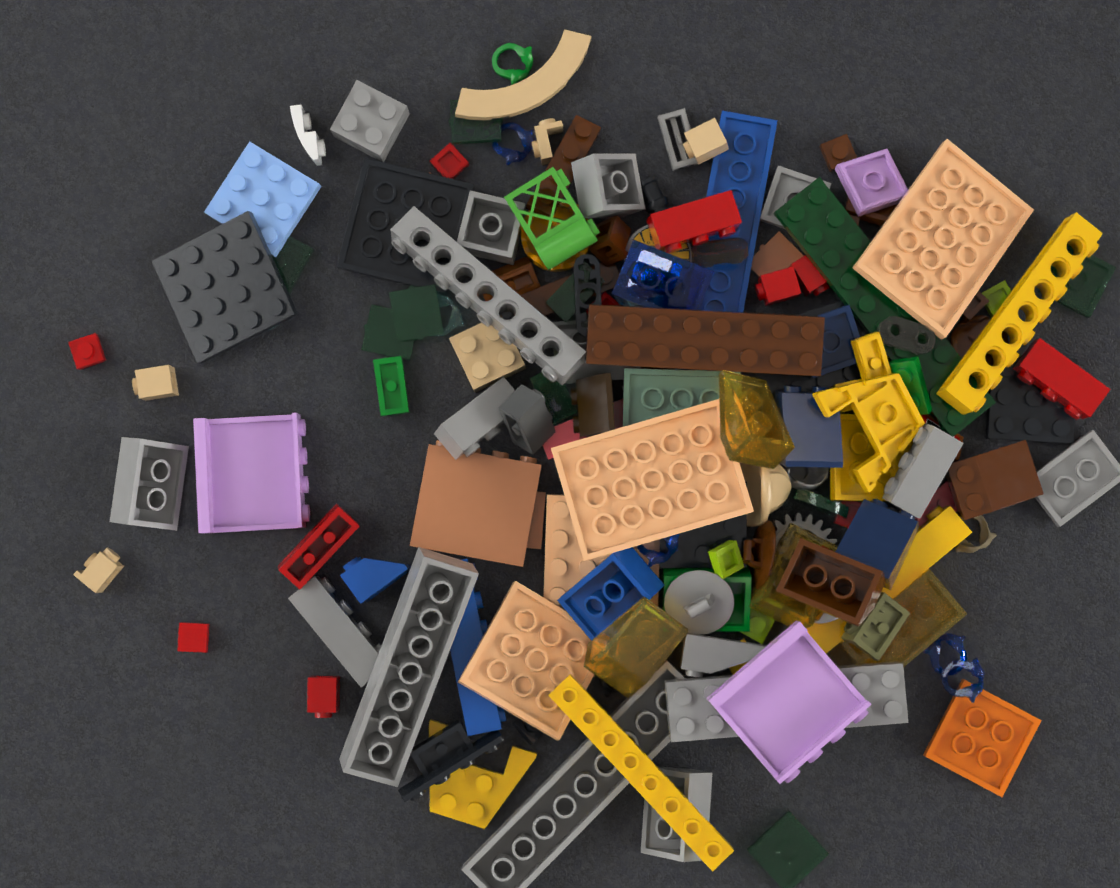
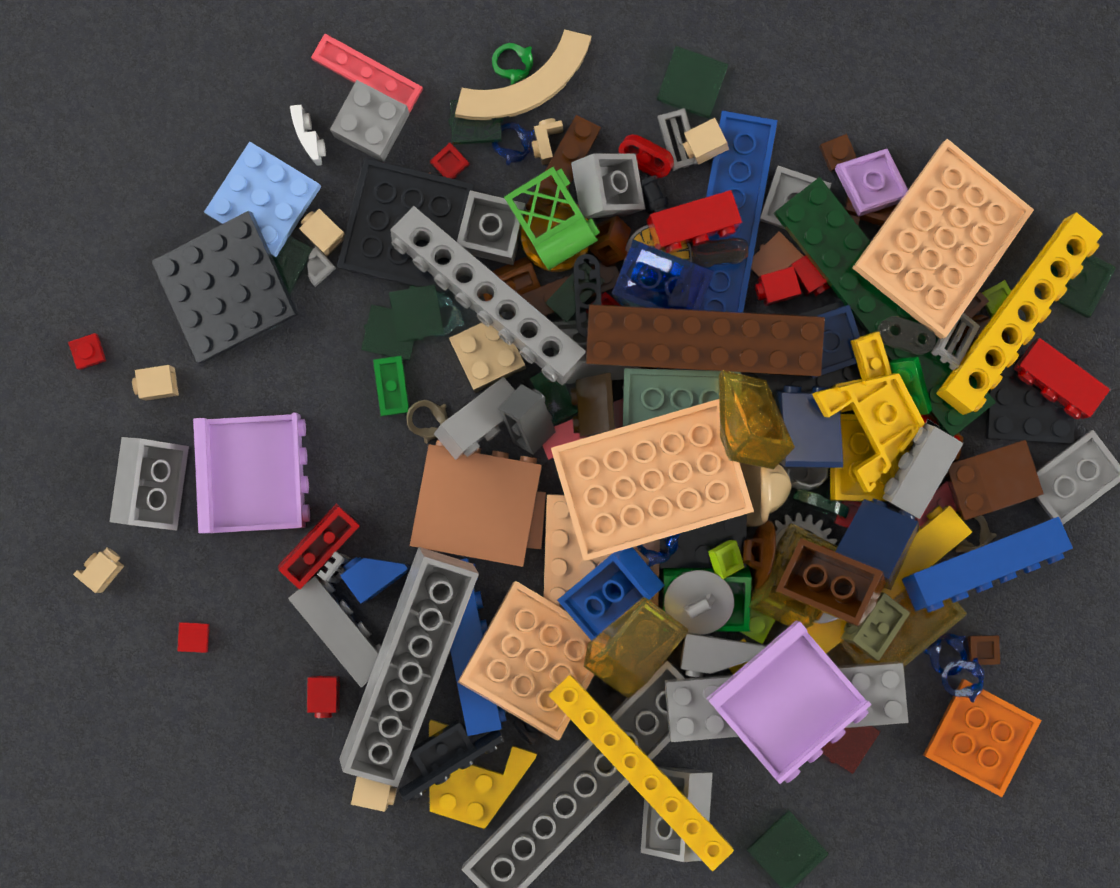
none -> tan brick [299,209,345,257]
none -> light grey tile [307,247,336,287]
none -> coral tile [311,34,423,113]
none -> light grey tile [317,552,352,584]
none -> tan brick [351,776,397,812]
none -> dark tan piece [406,400,448,444]
none -> red plate [619,134,674,178]
none -> clear green tile [657,46,729,119]
none -> clear red piece [821,726,880,774]
none -> blue brick [902,517,1073,613]
none -> light grey tile [931,313,980,370]
none -> reddish brown plate [968,635,1000,665]

